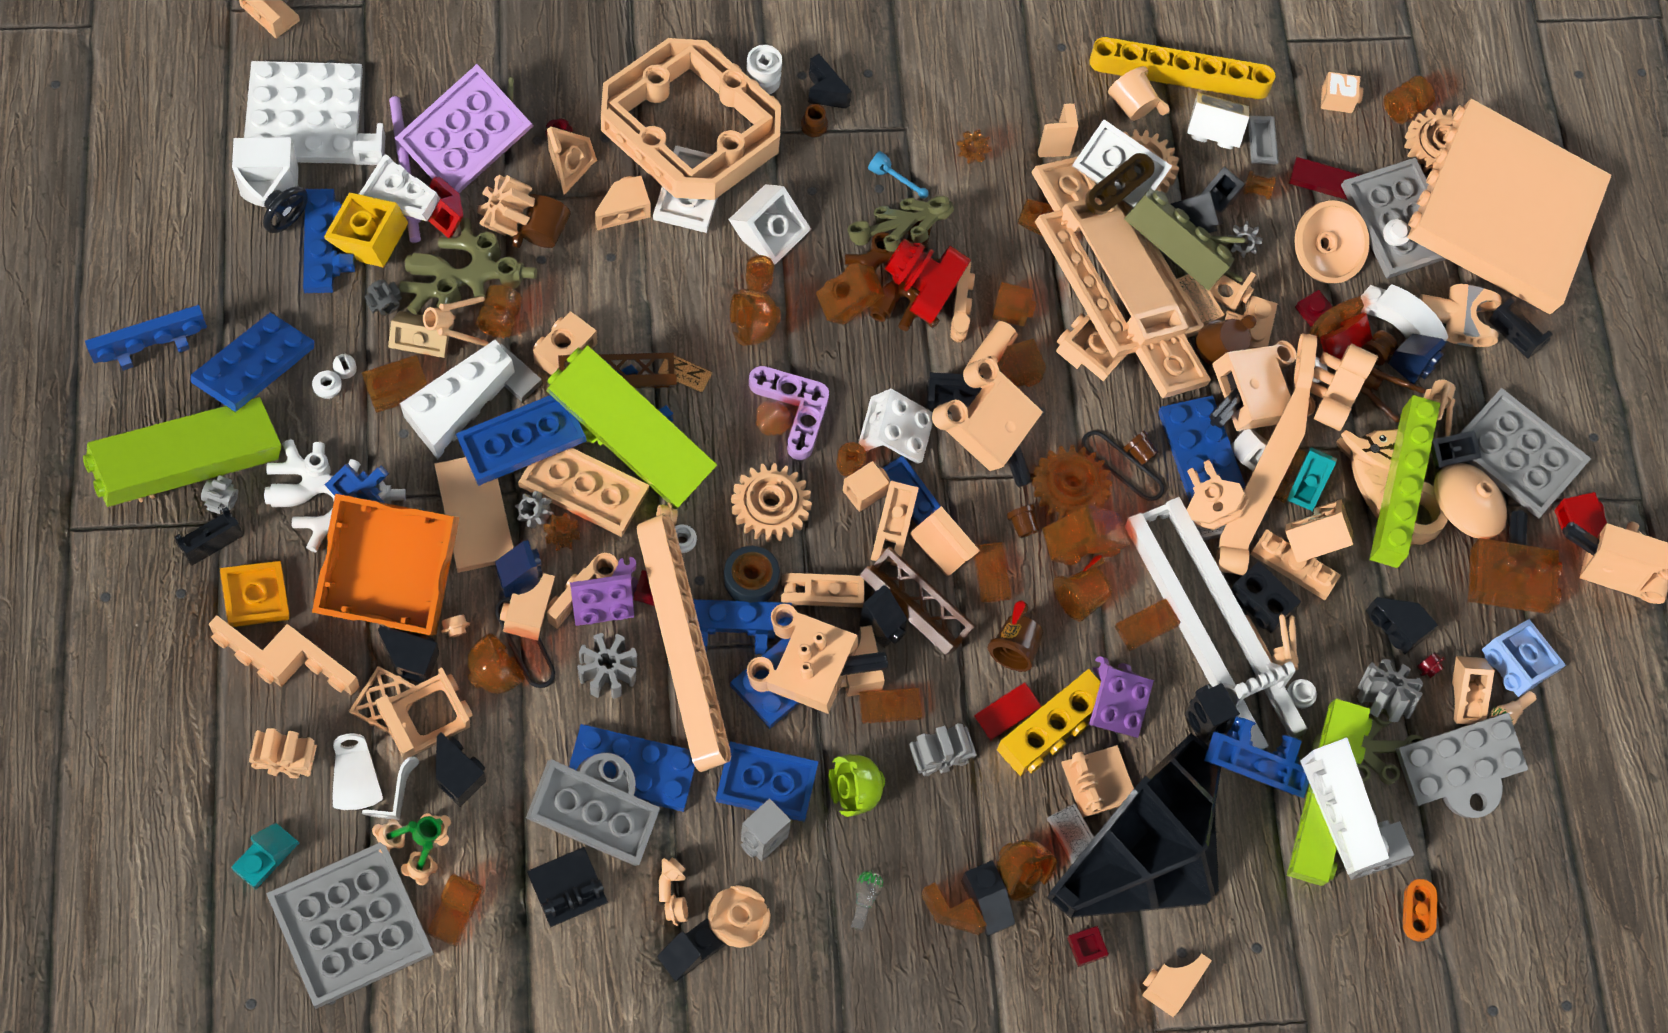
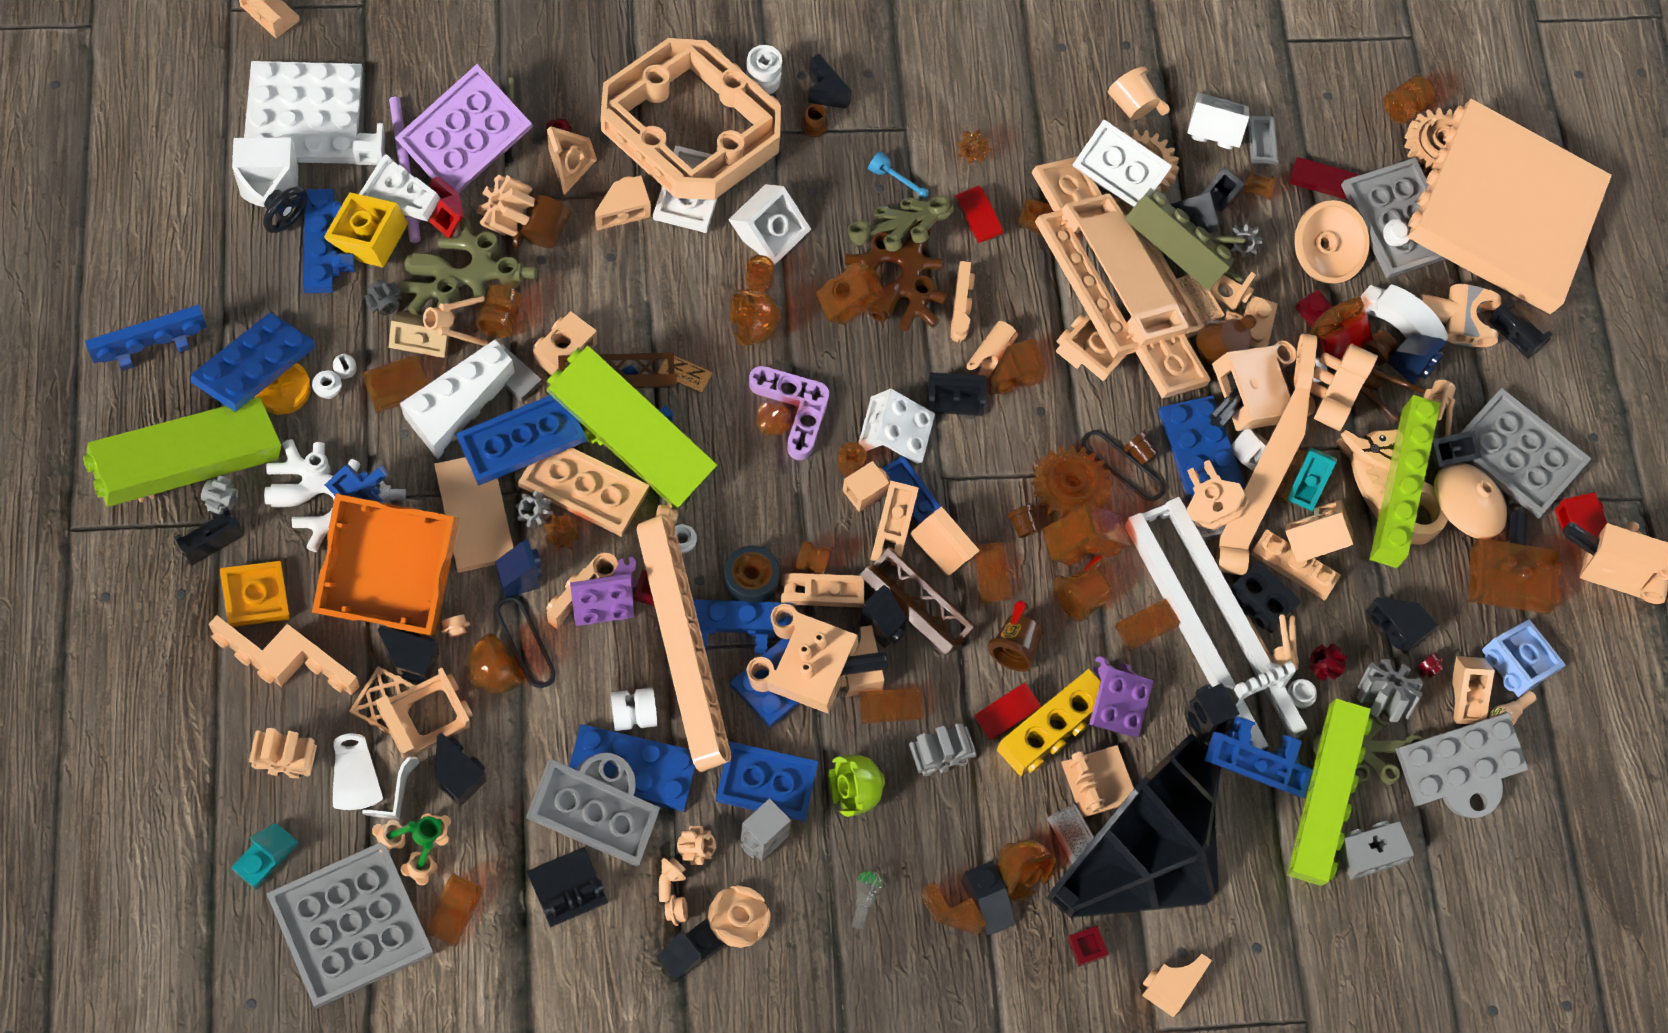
light nougat arch [500,573,555,641] -> none
light grey gear [577,633,637,699] -> none
light nougat gear [731,463,812,542] -> none
red beam [884,238,971,324] -> none
light nougat piece [932,358,1043,487] -> none
clear orange brick [992,282,1037,327] -> none
light nougat panel [1038,104,1078,157] -> none
dark brown plate [1085,153,1155,215] -> none
yellow beam [1089,37,1276,99] -> none
white wedge [1300,738,1389,875] -> none
light nougat brick [1321,72,1363,113] -> none
orange plate [1403,879,1437,942] -> none
none -> light orange tile [254,363,311,415]
none -> white wheel [610,687,657,731]
none -> light nougat gear [677,826,716,865]
none -> clear orange wheel [795,540,832,574]
none -> red slope [955,185,1004,244]
none -> dark red gear [1309,643,1347,681]

